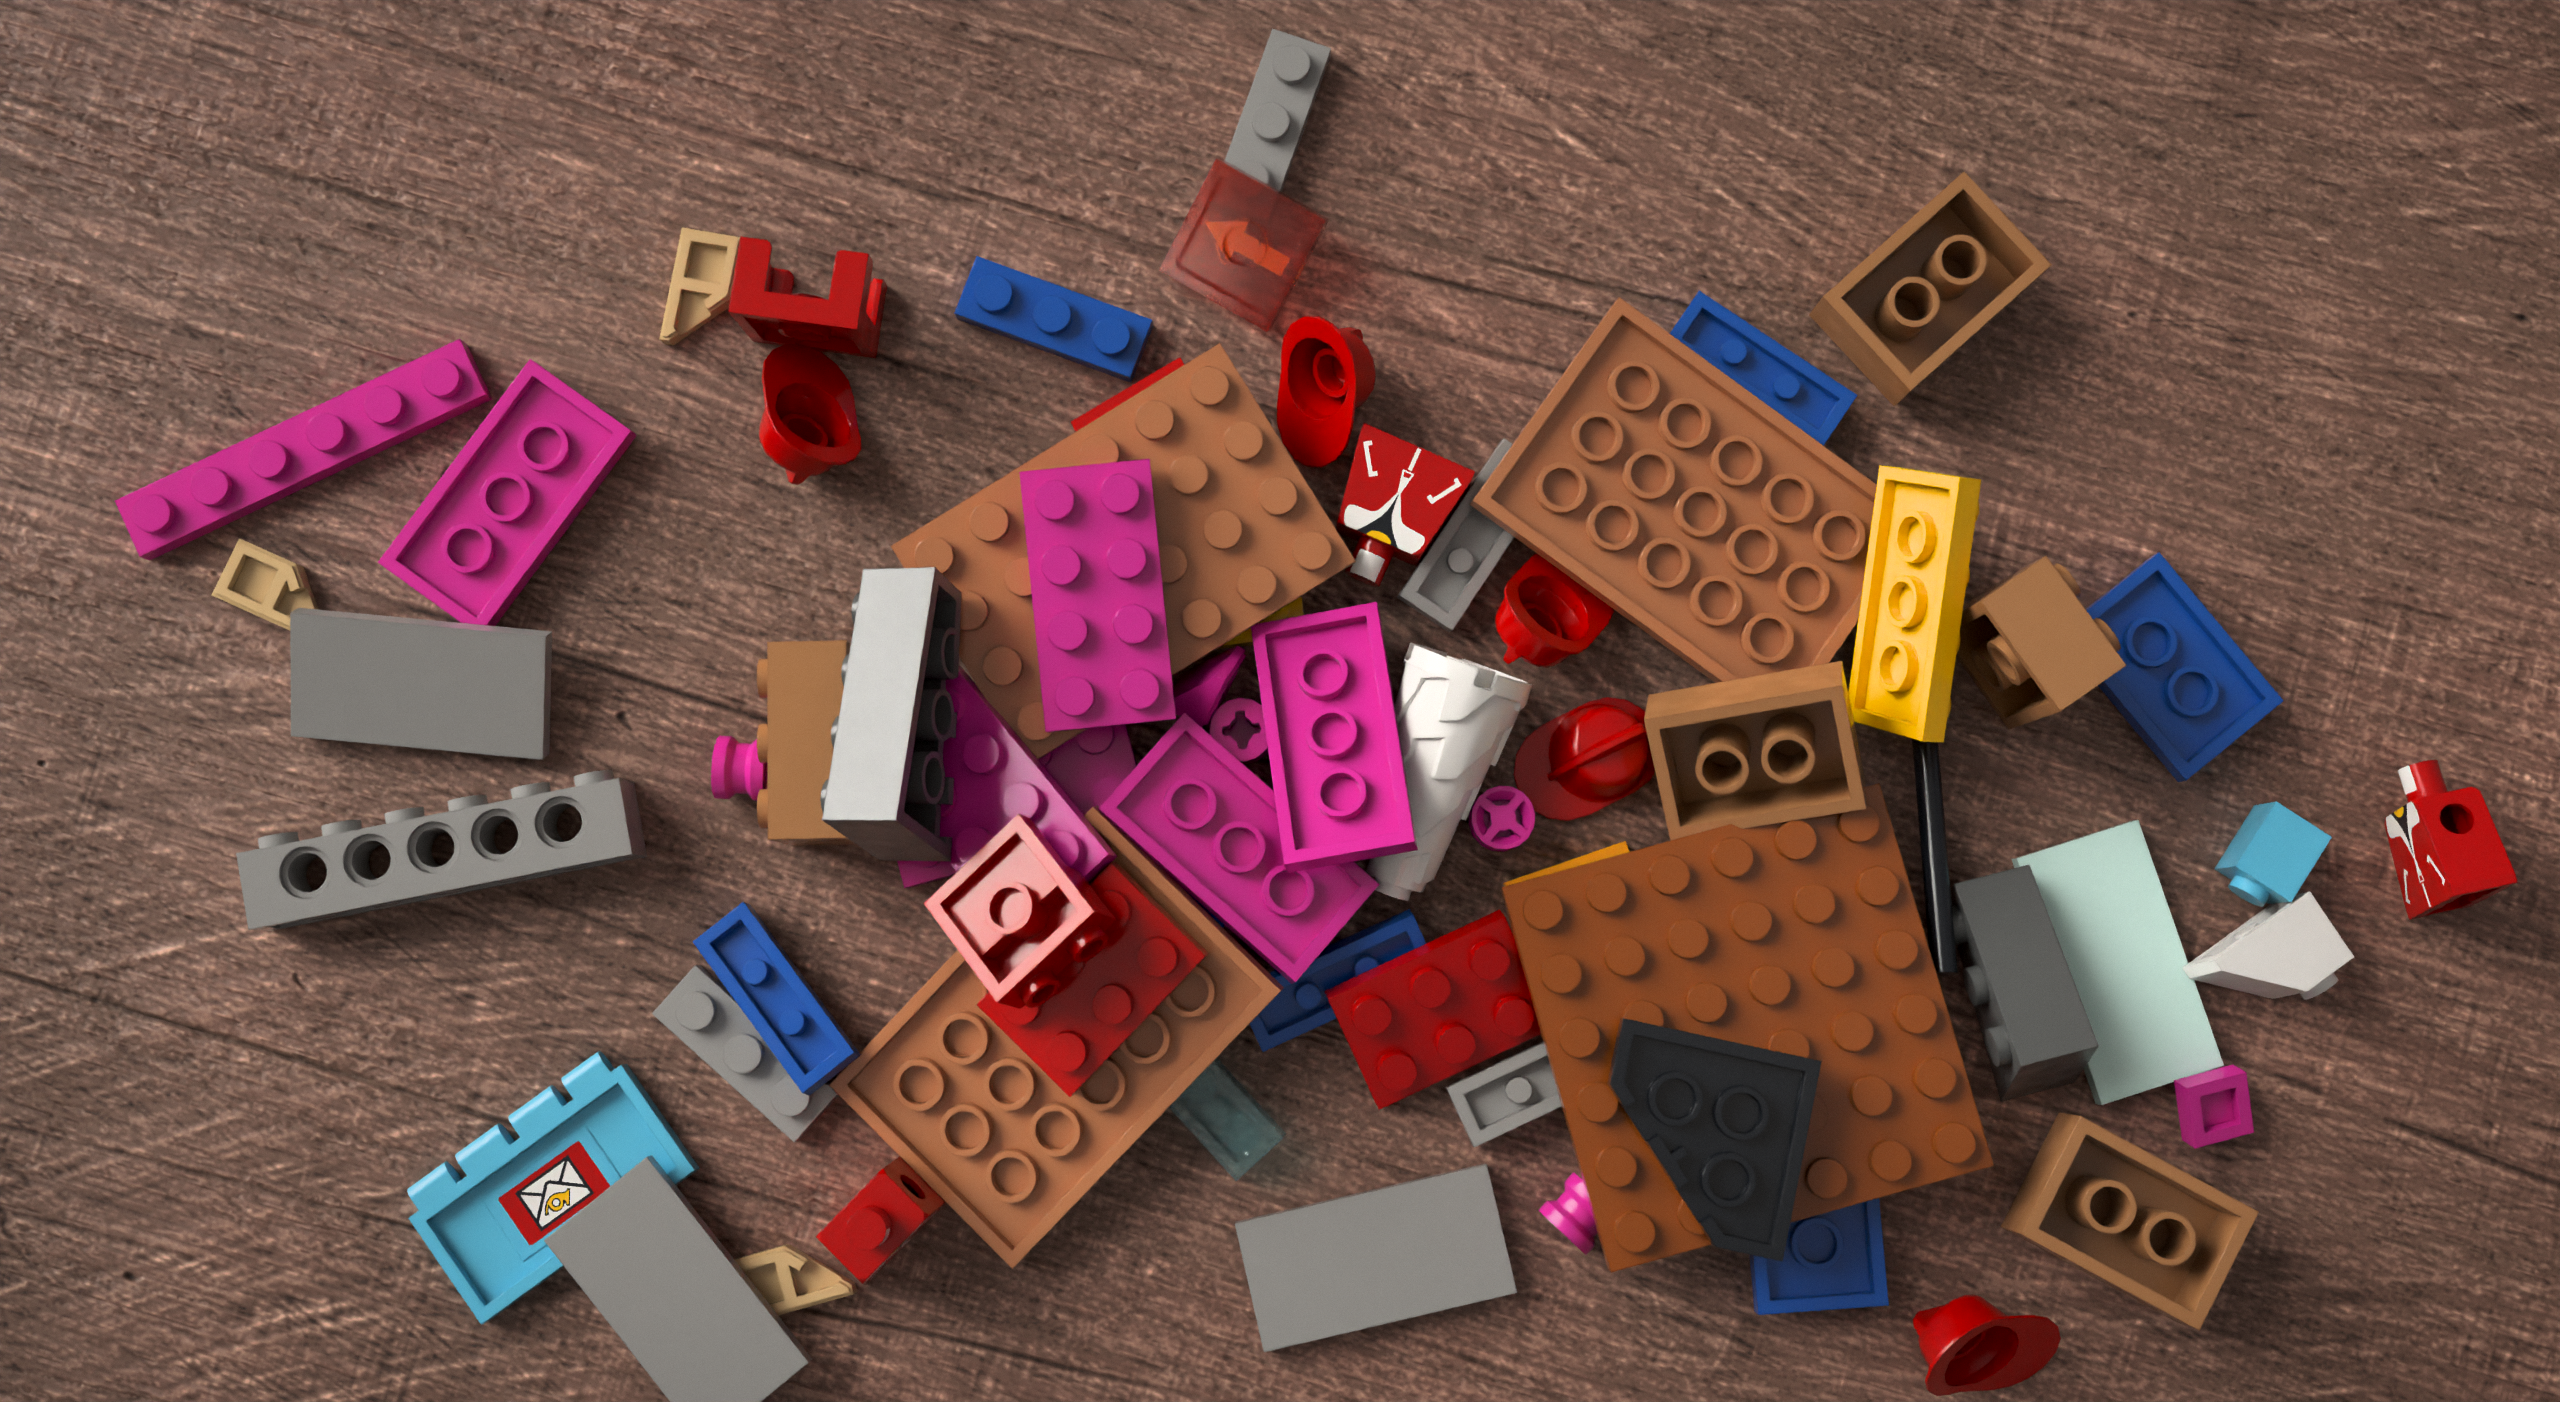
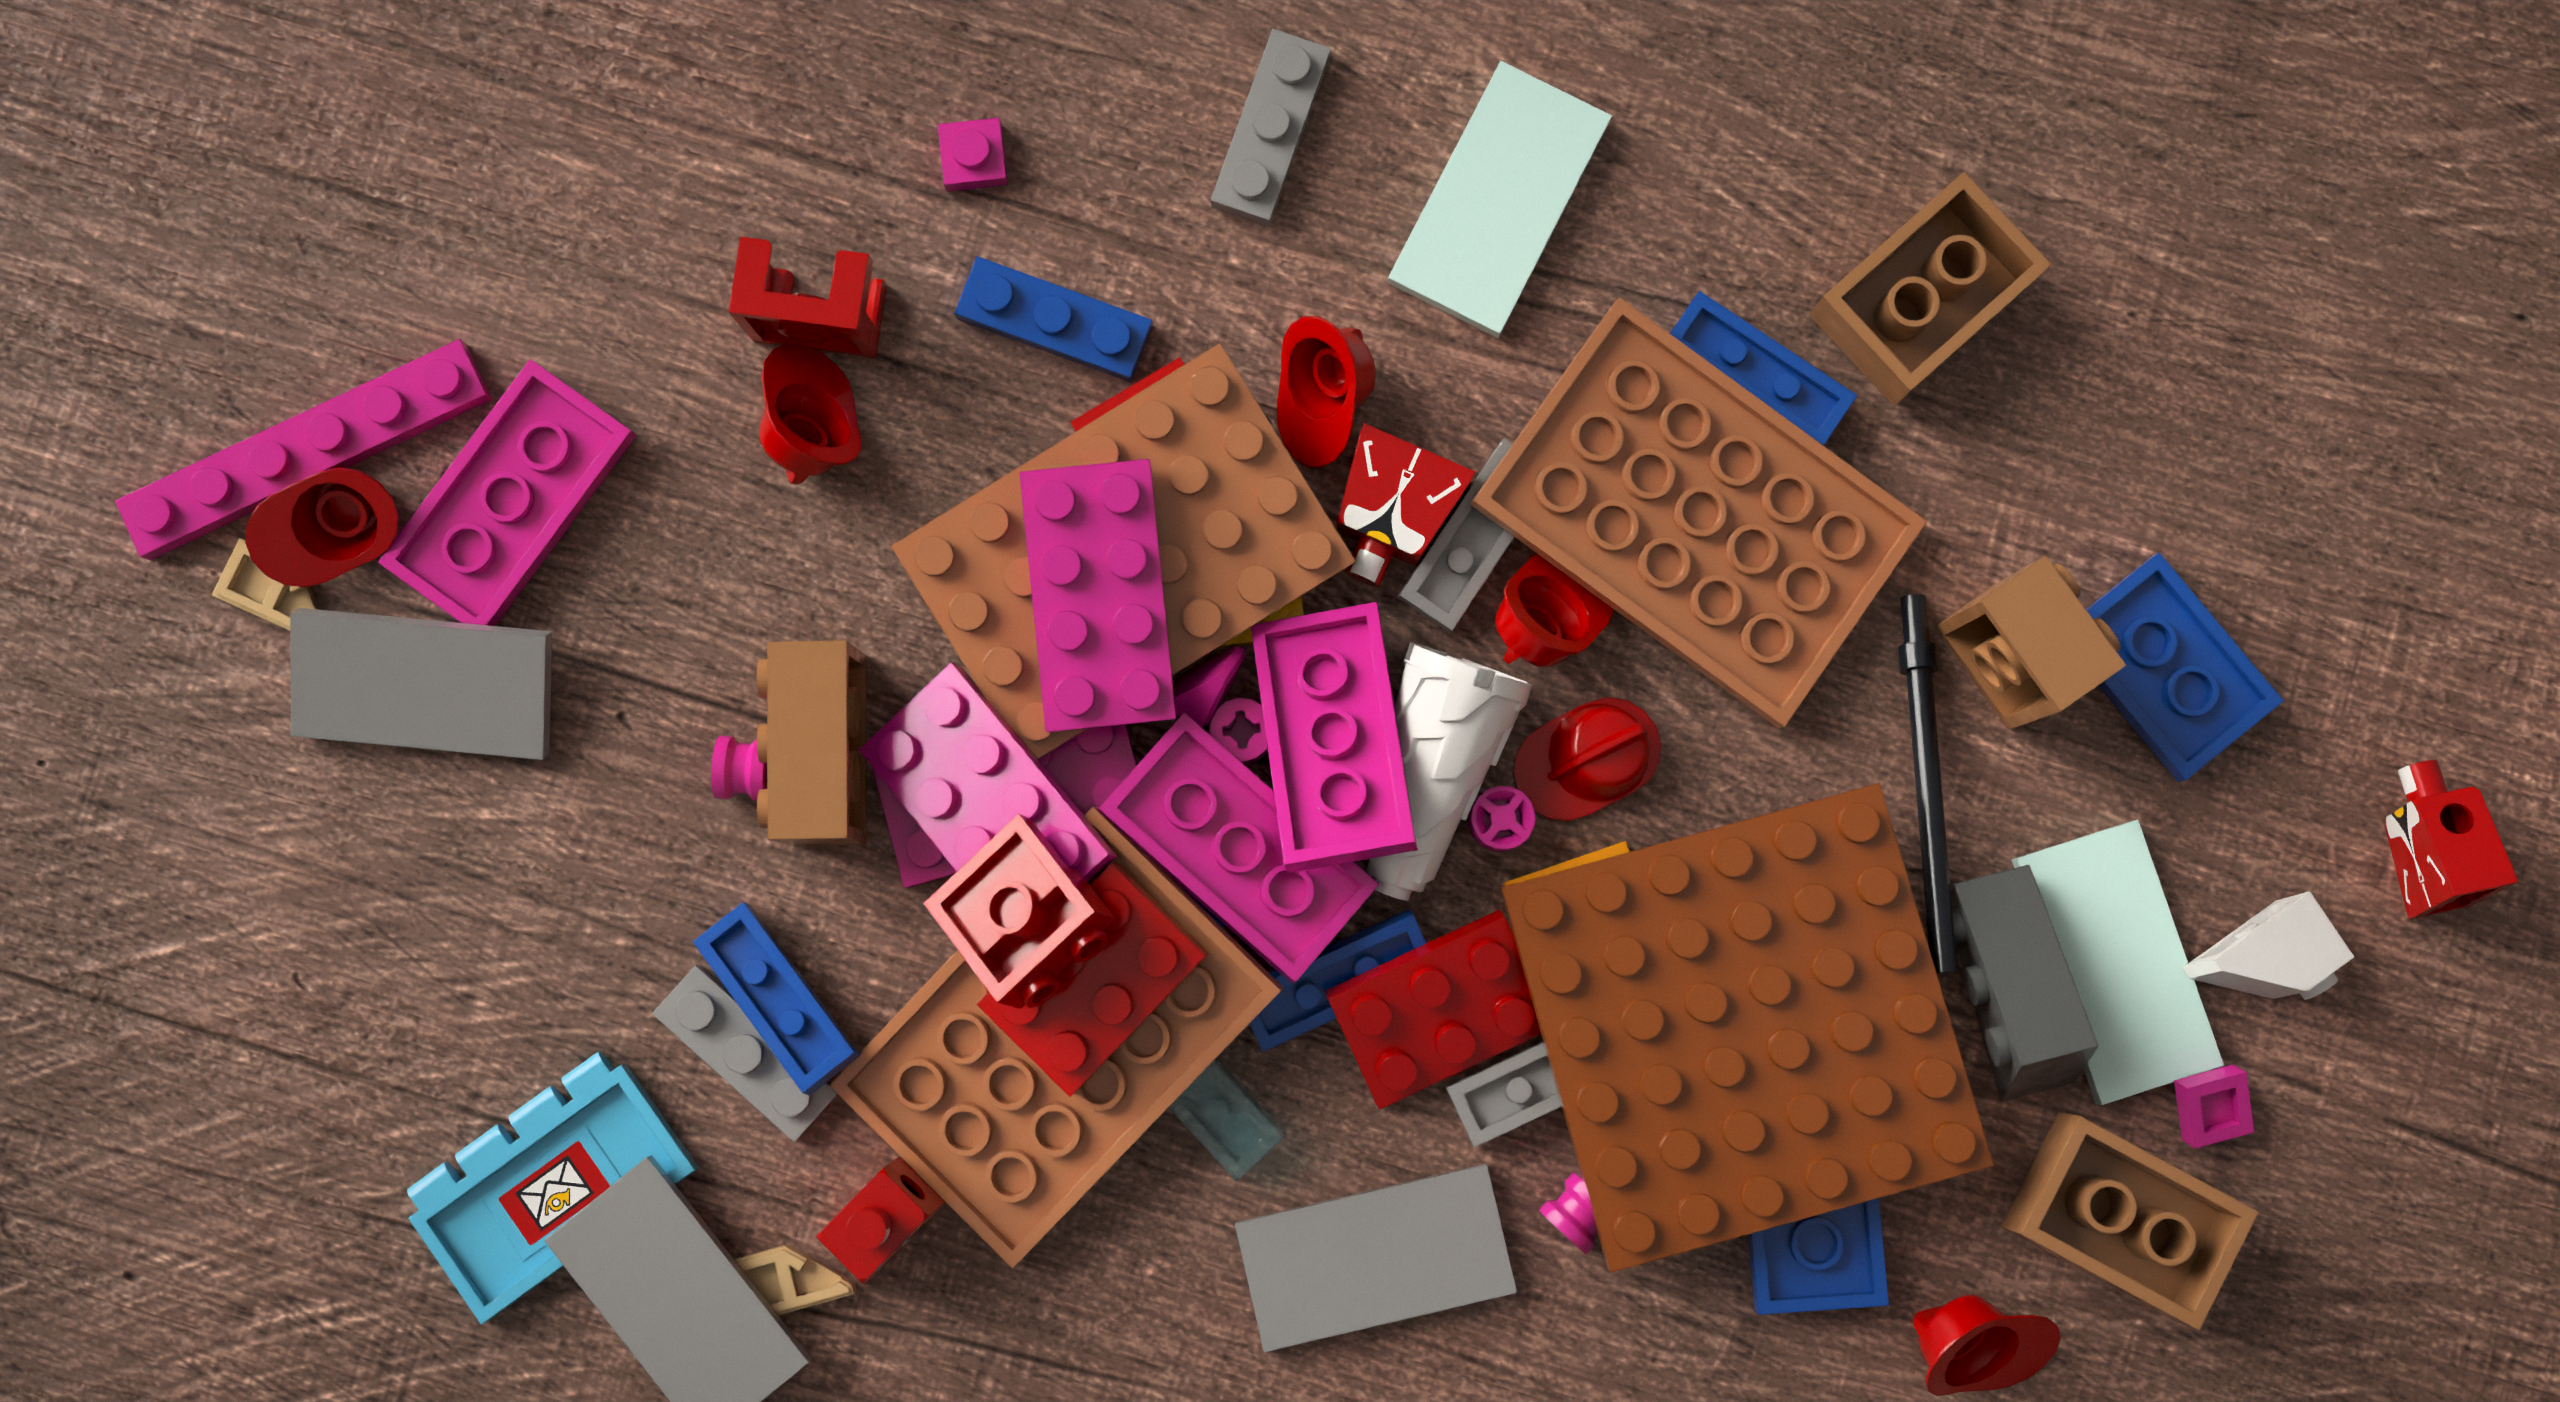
light grey brick [236,770,647,931] -> none
tan tile [659,227,740,346] -> none
wedge [820,567,962,861] -> none
clear red tile [1159,158,1329,332] -> none
black plate [1607,1018,1822,1262] -> none
medium nougat brick [1644,661,1867,841] -> none
yellow plate [1848,465,1981,743] -> none
medium azure brick [2215,801,2332,907] -> none
none -> red piece [245,467,399,587]
none -> dark pink plate [938,117,1008,192]
none -> light aqua tile [1387,61,1612,339]

